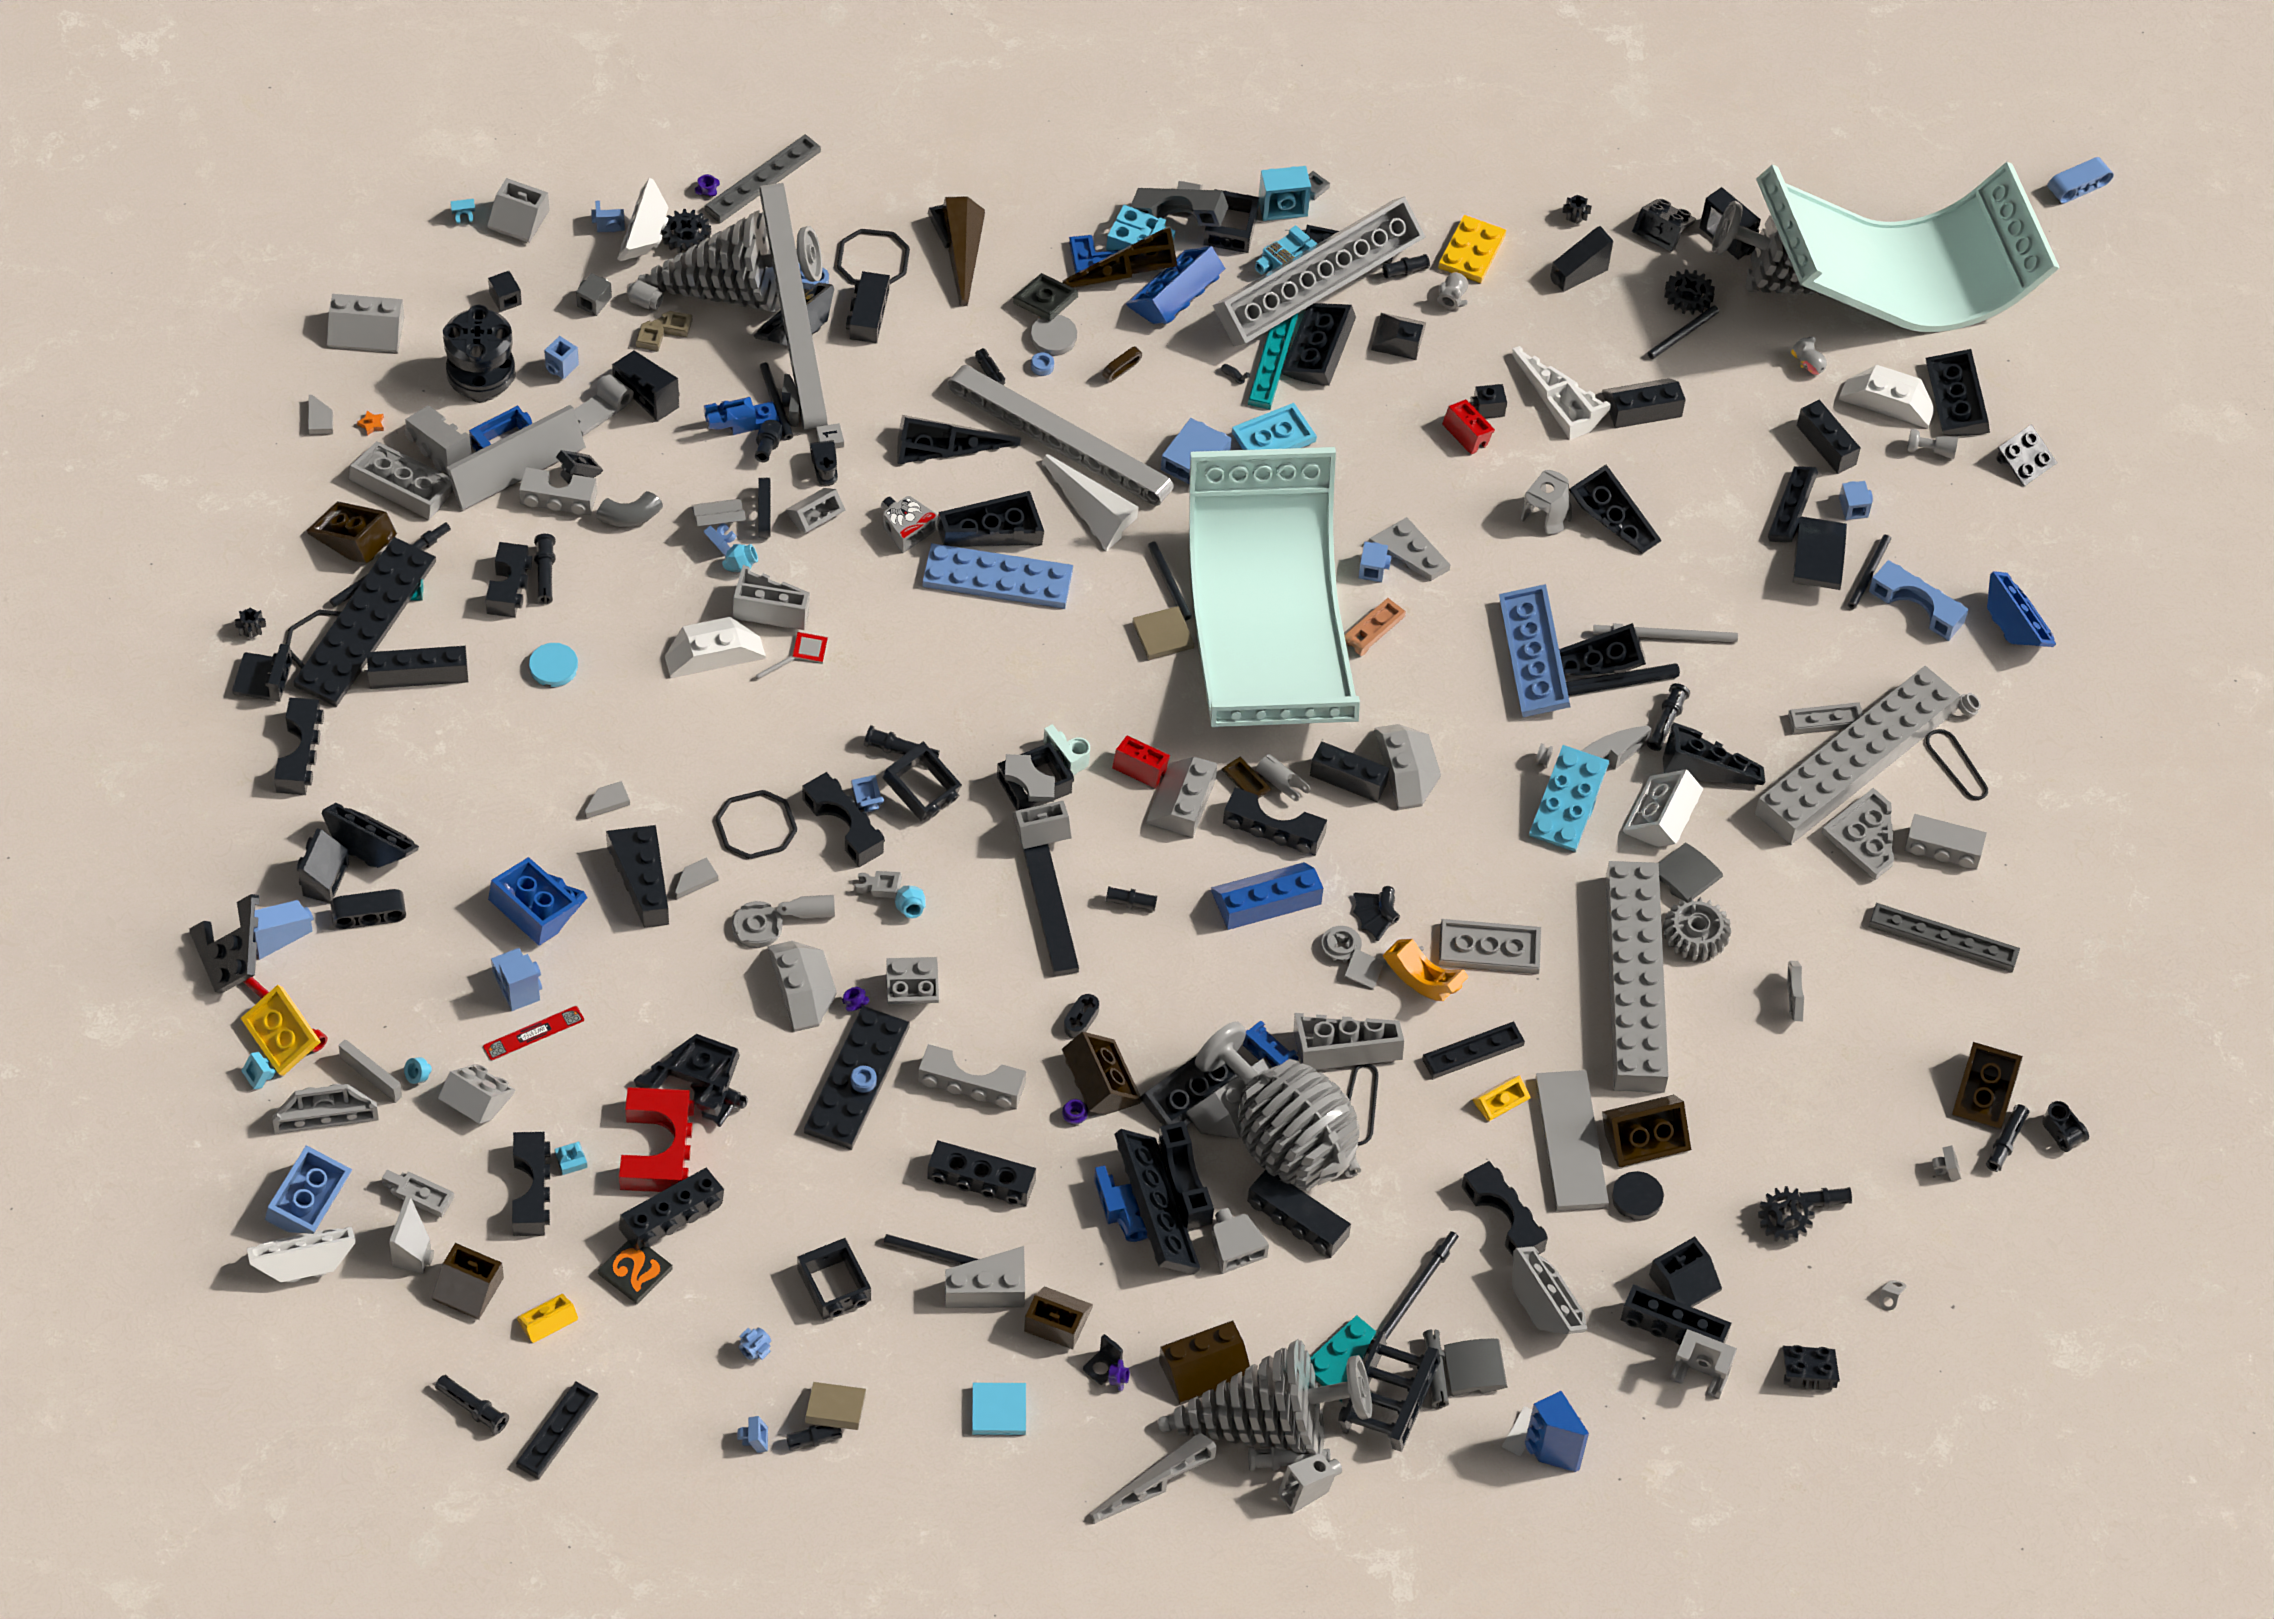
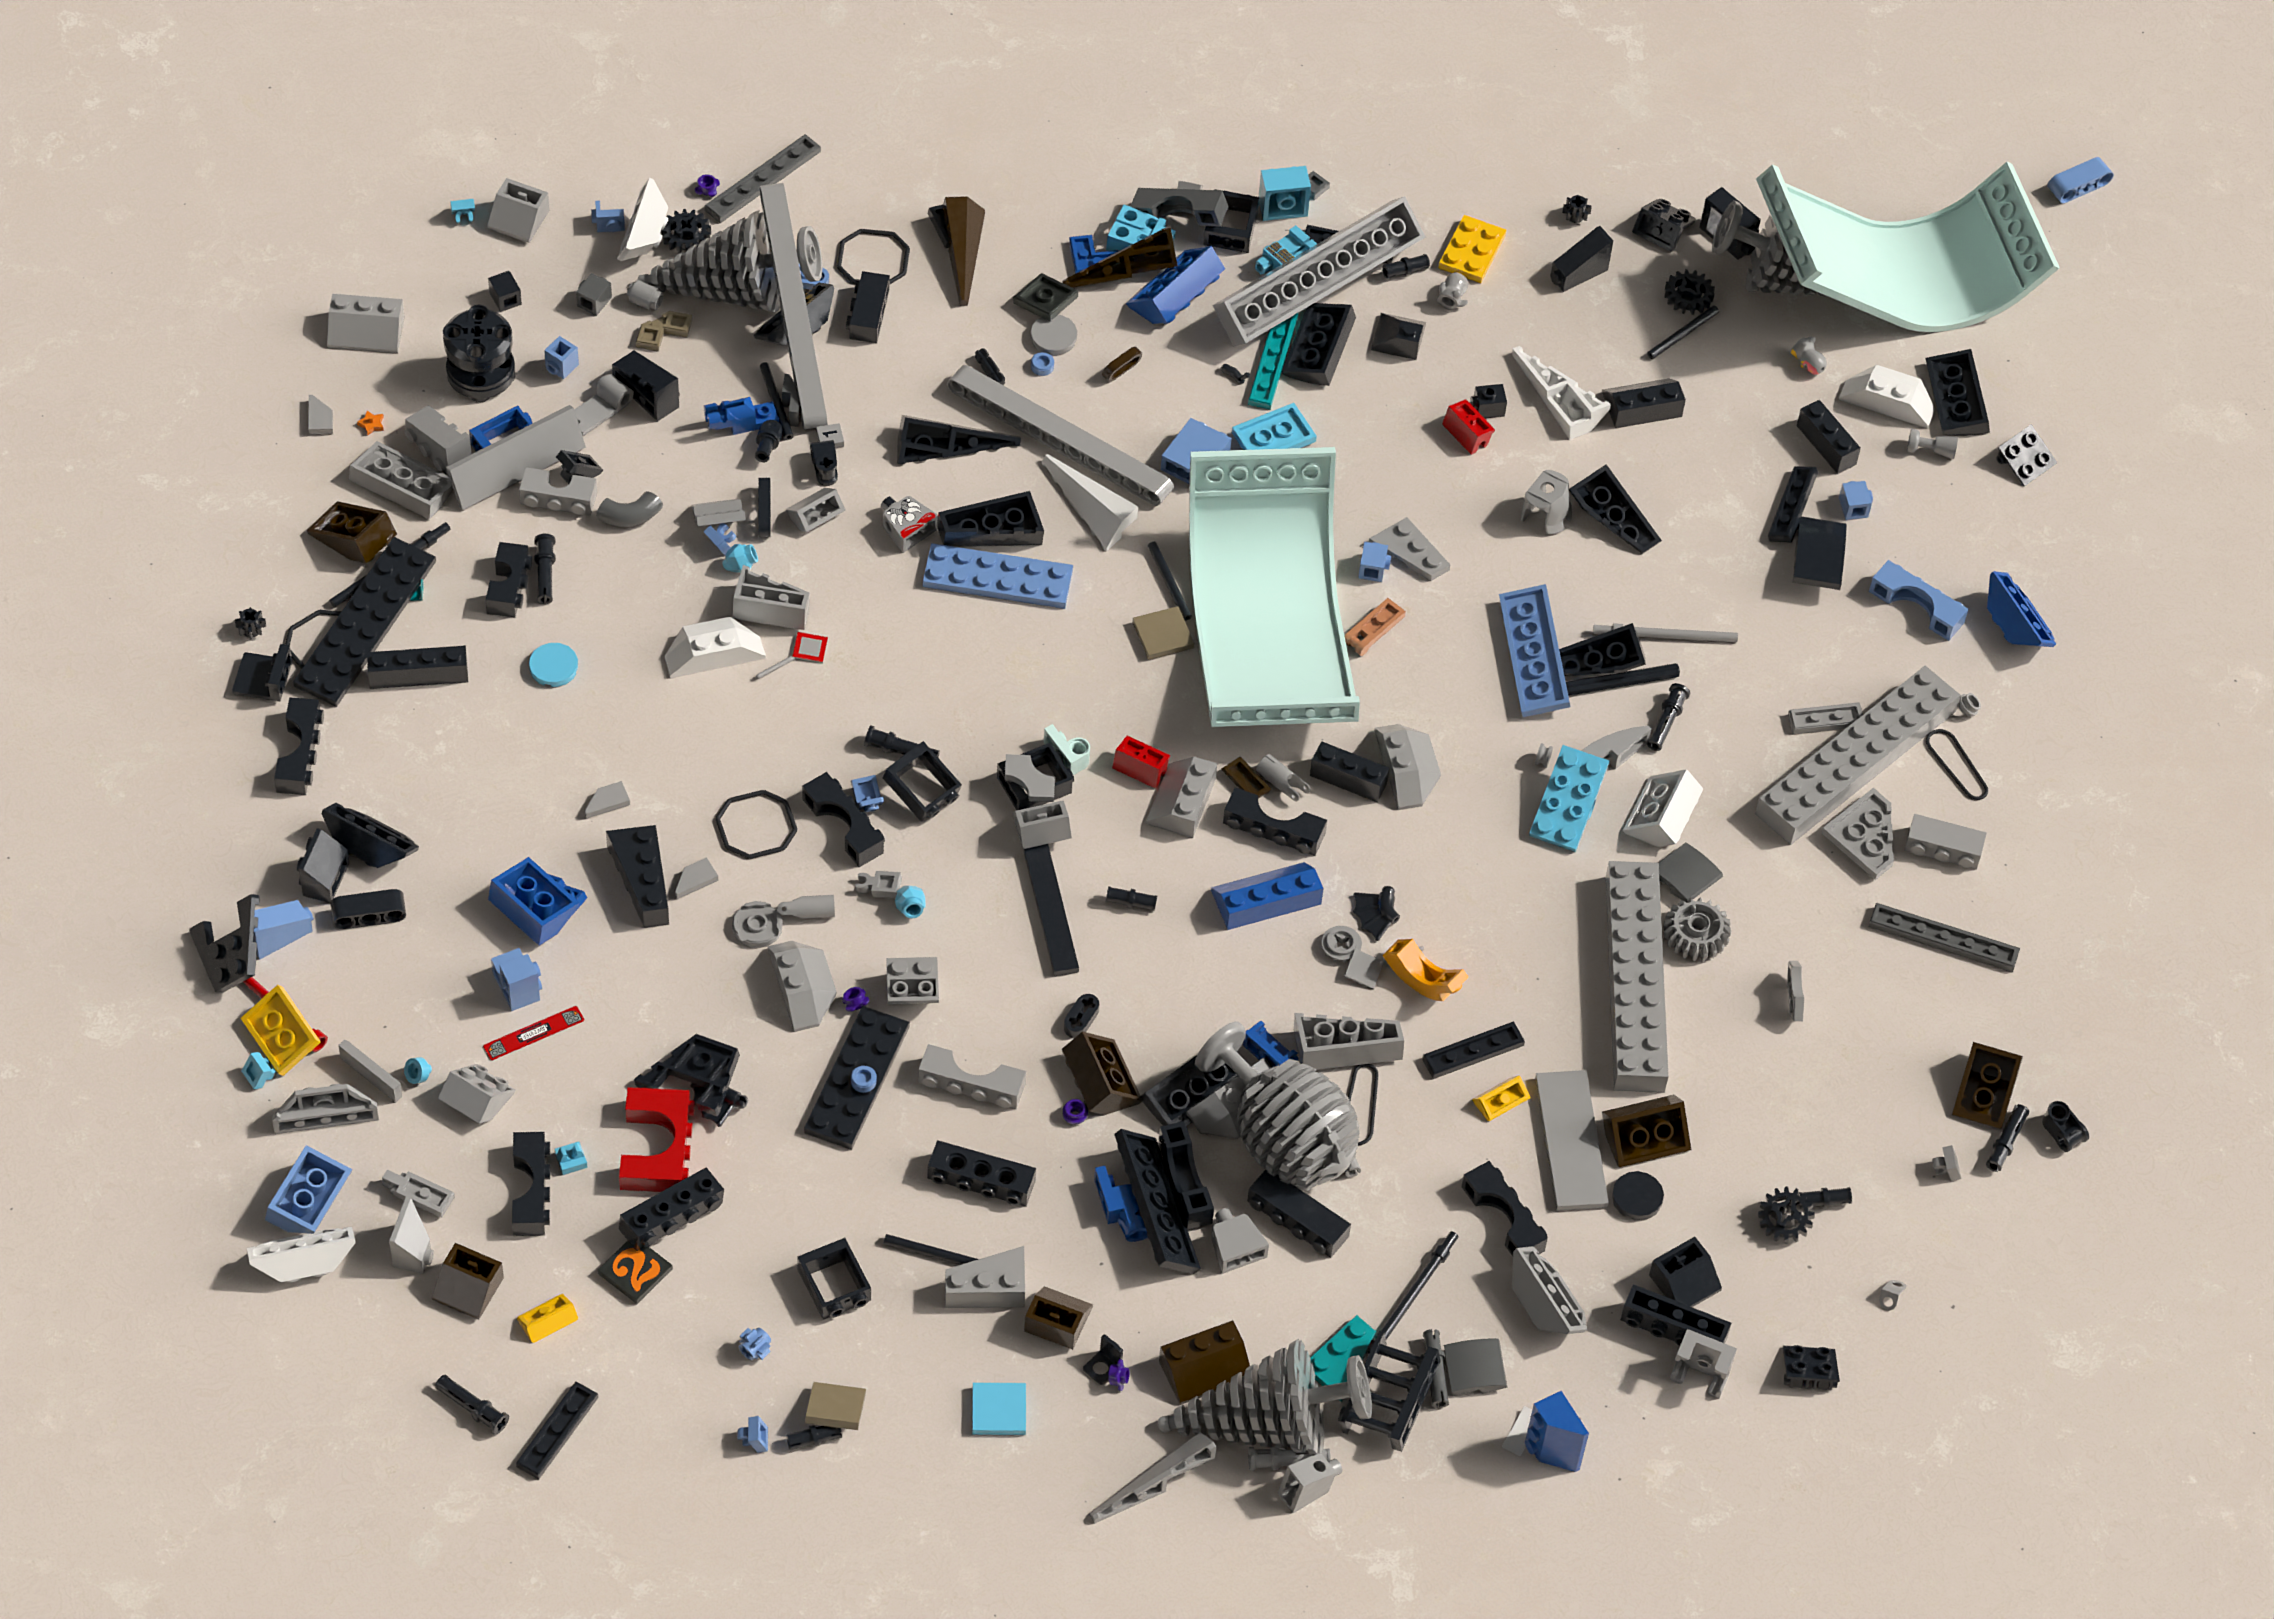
light grey tile [1439,919,1541,974] -> none
black wedge [1662,722,1766,785] -> none
black piece [1847,534,1891,609] -> none

